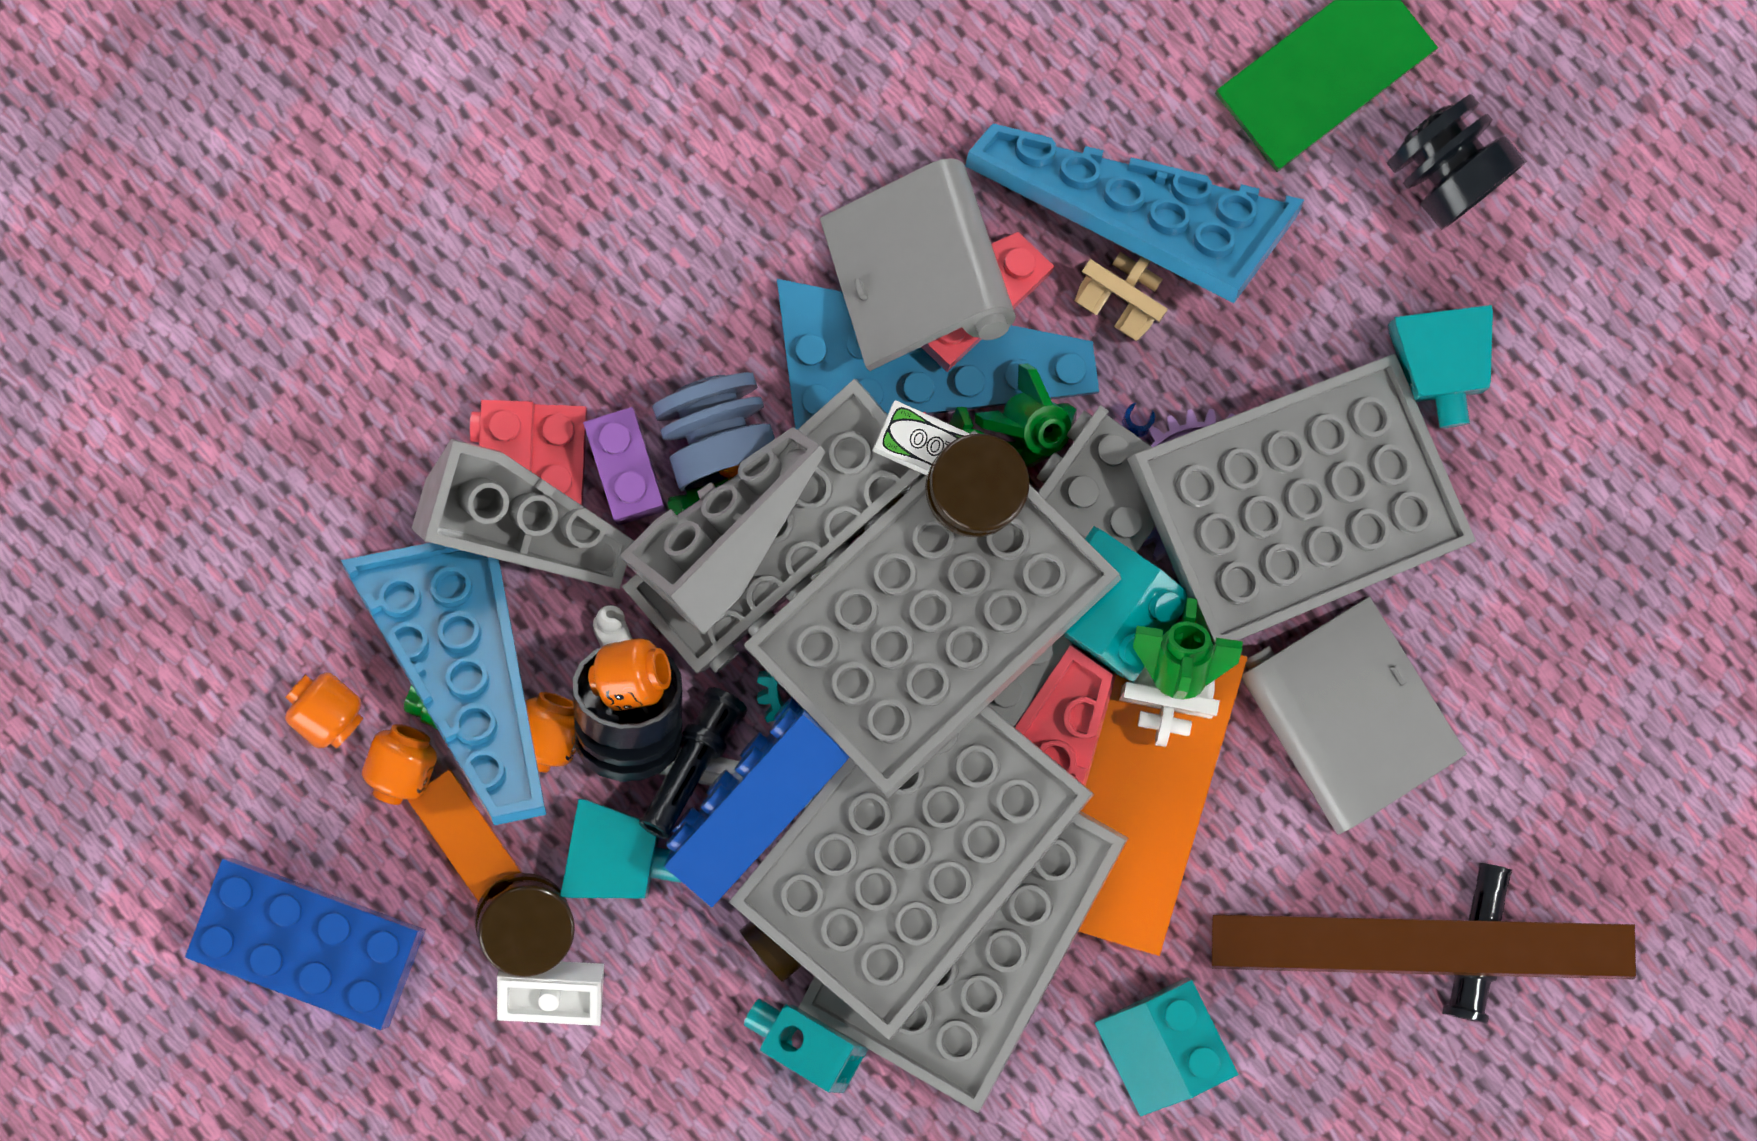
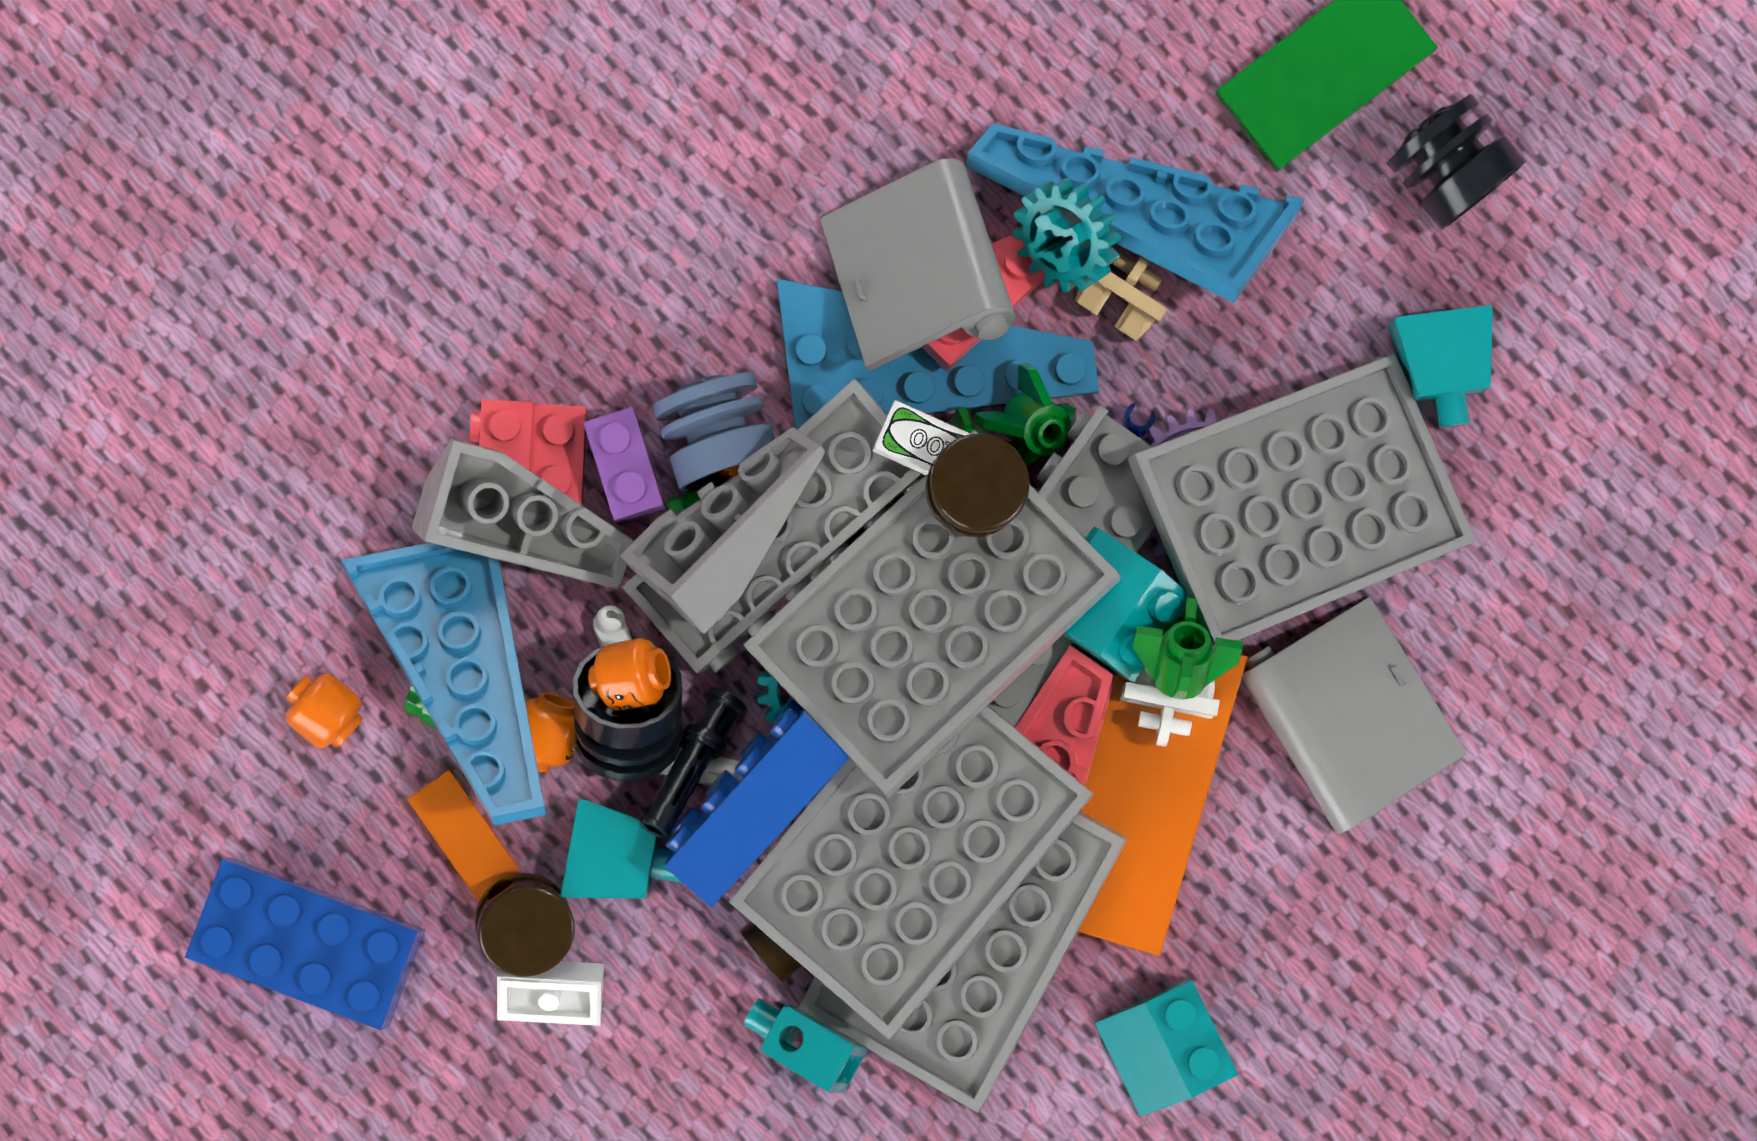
orange head [362,724,437,805] -> none
reddish brown tile [1212,915,1636,980] -> none
black pin [1442,863,1512,1024] -> none
none -> teal gear [1012,178,1121,292]

